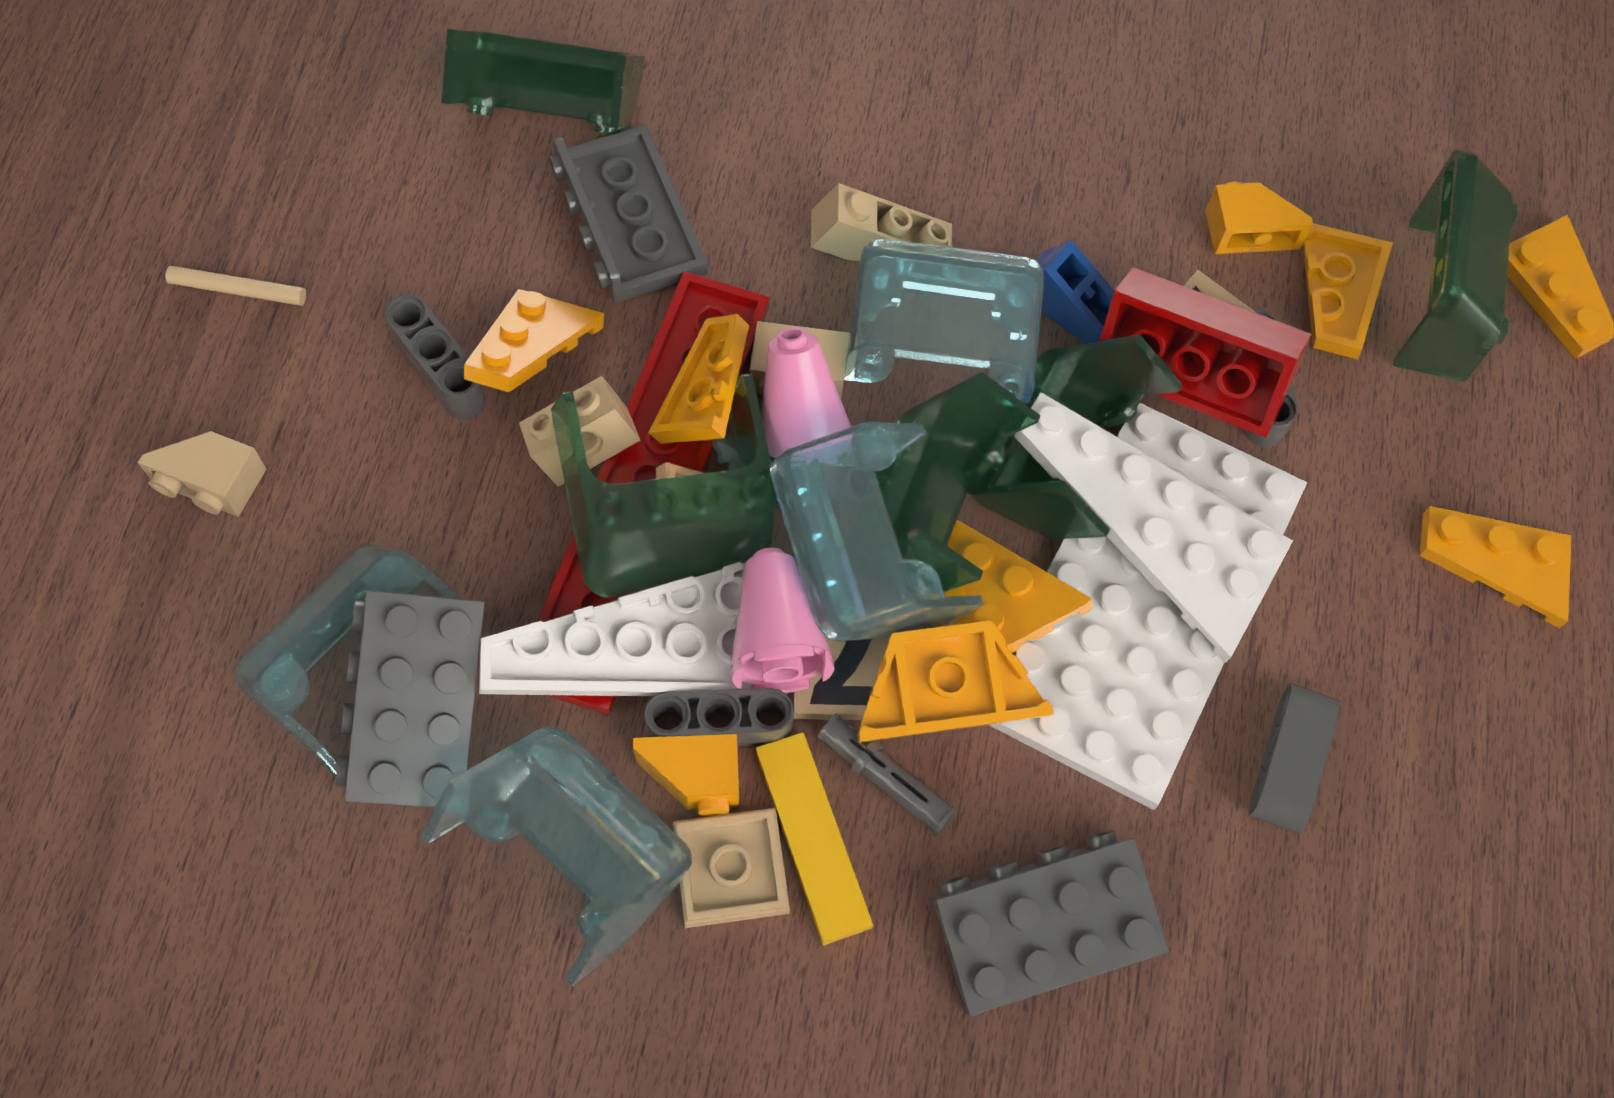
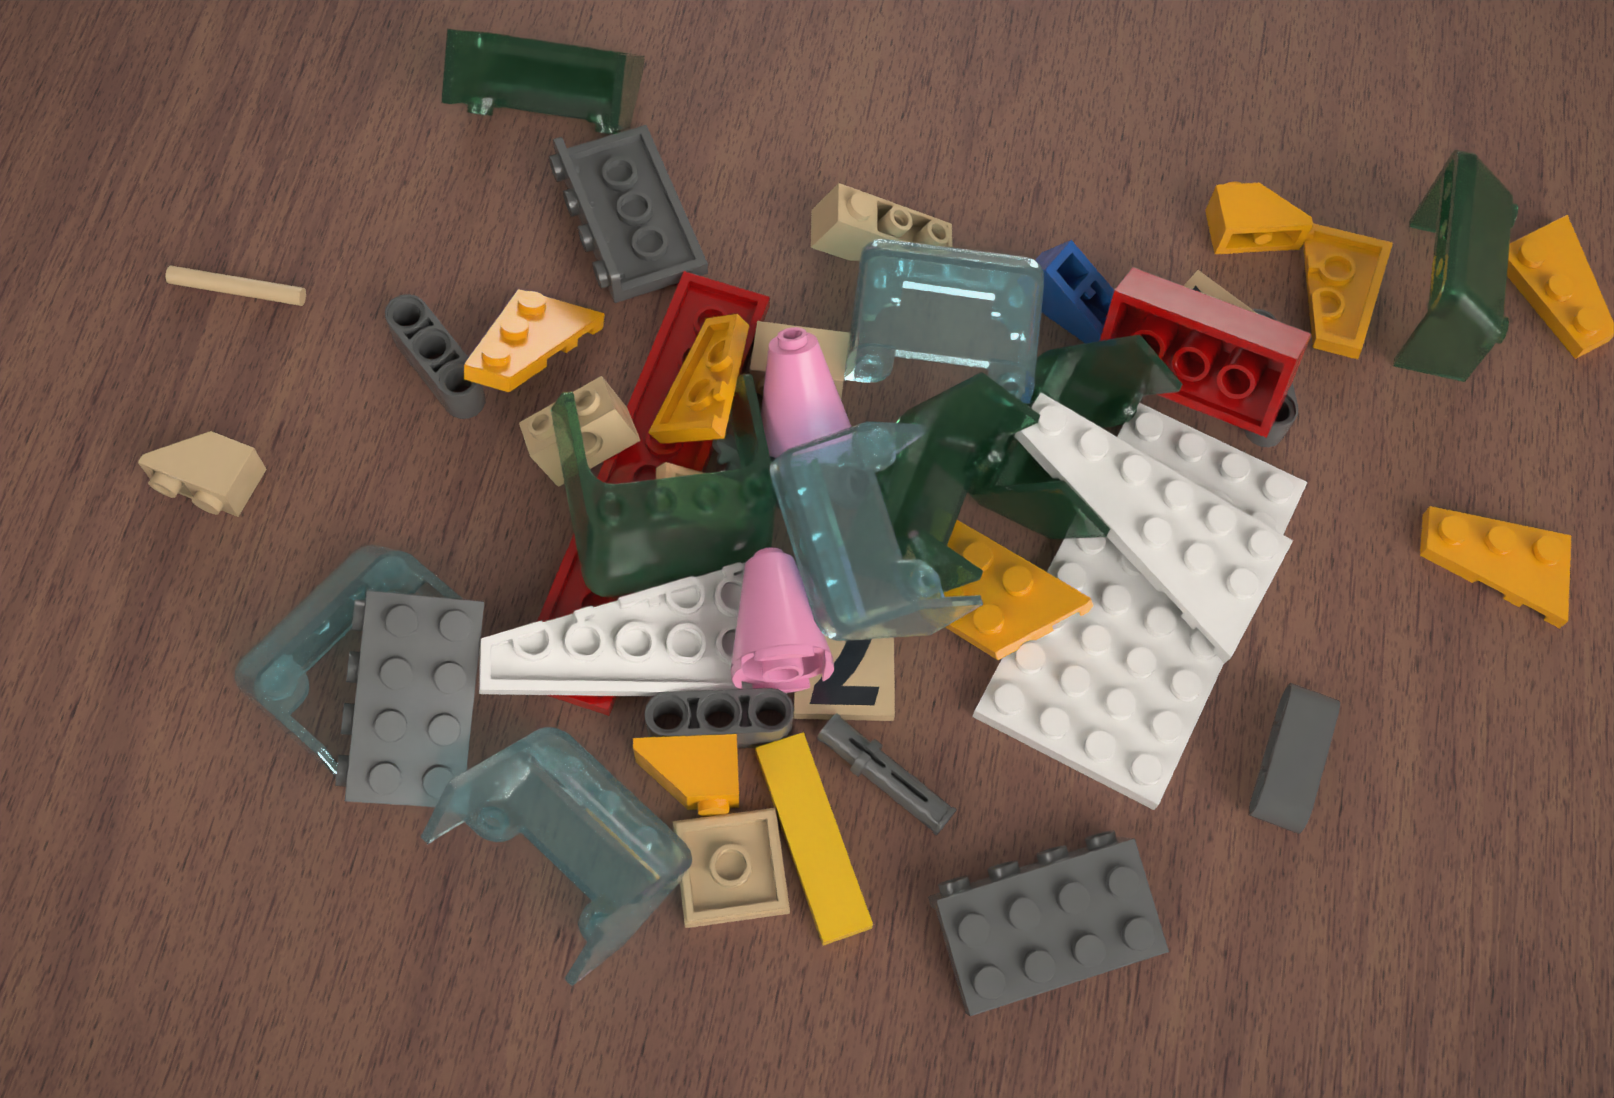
light orange wing [857,620,1054,743] -> none

